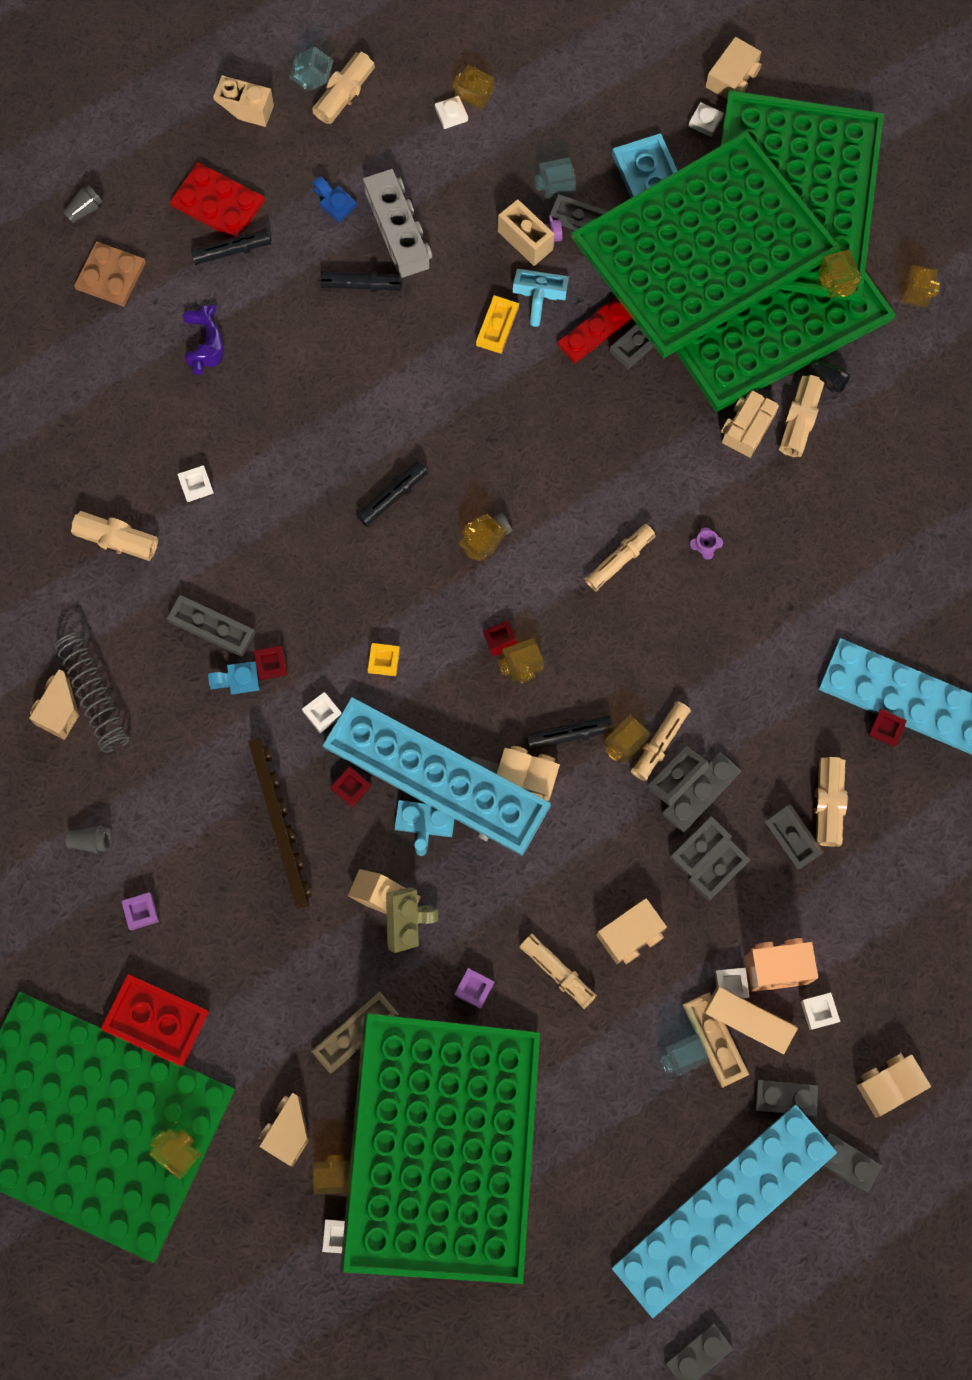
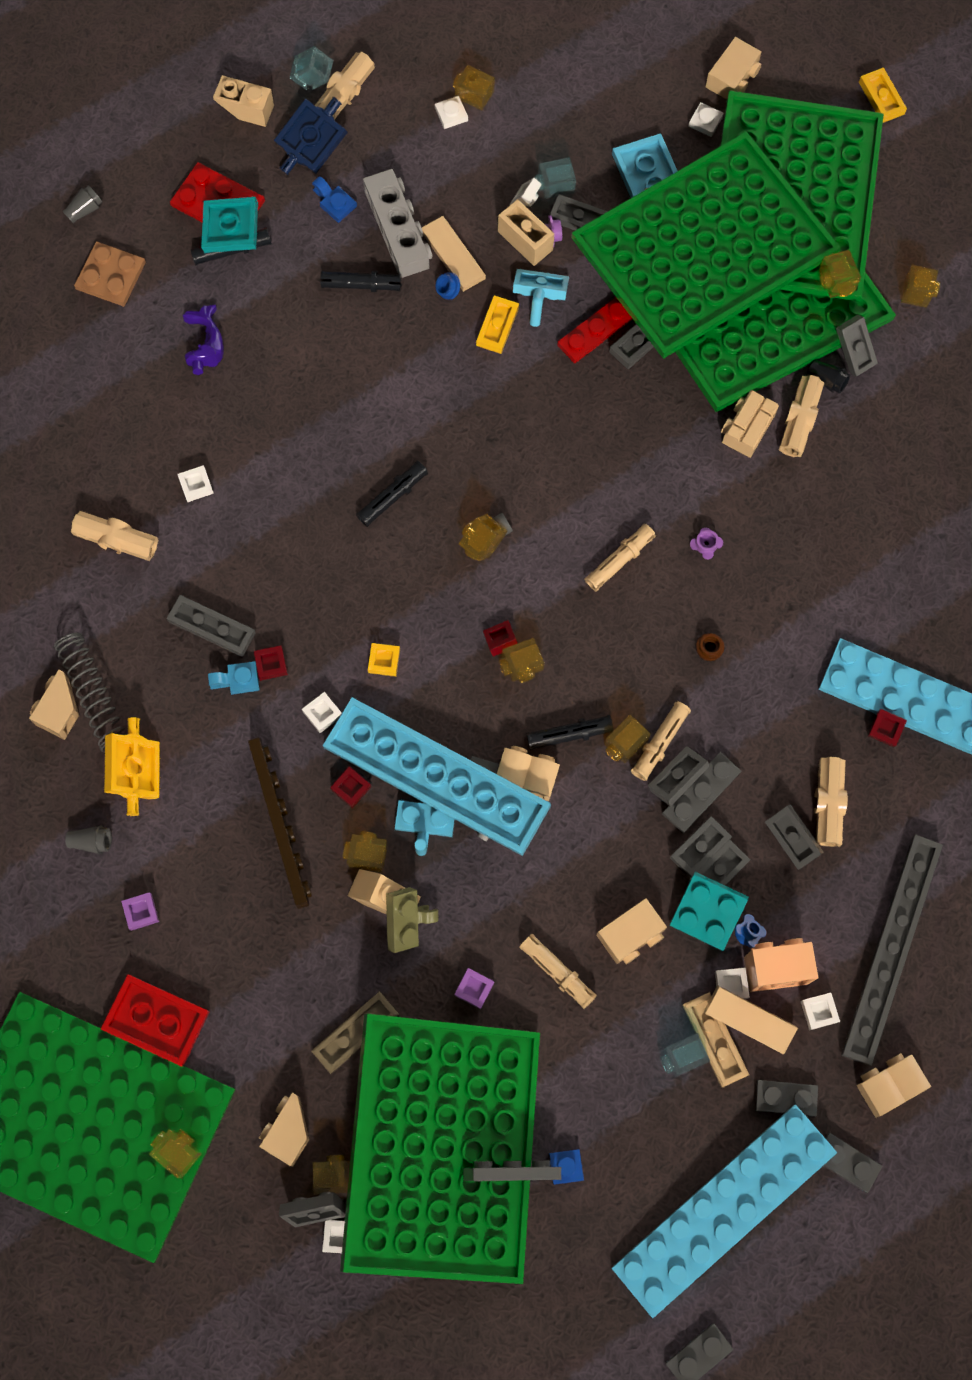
none -> yellow plate [104,717,159,816]
none -> teal plate [201,197,258,253]
none -> dark blue plate [274,97,348,175]
none -> dark grey plate [279,1192,346,1227]
none -> clear yellow brick [343,831,388,873]
none -> tan tile [422,216,486,292]
none -> blue plate [436,272,460,300]
none -> dark grey plate [463,1160,561,1181]
none -> white plate [510,178,542,208]
none -> blue plate [549,1149,584,1185]
none -> teal plate [670,872,749,951]
none -> reddish brown plate [696,633,724,661]
none -> blue plate [735,914,766,948]
none -> dark grey plate [836,315,878,377]
none -> dark grey plate [841,834,943,1066]
none -> yellow plate [859,68,907,123]

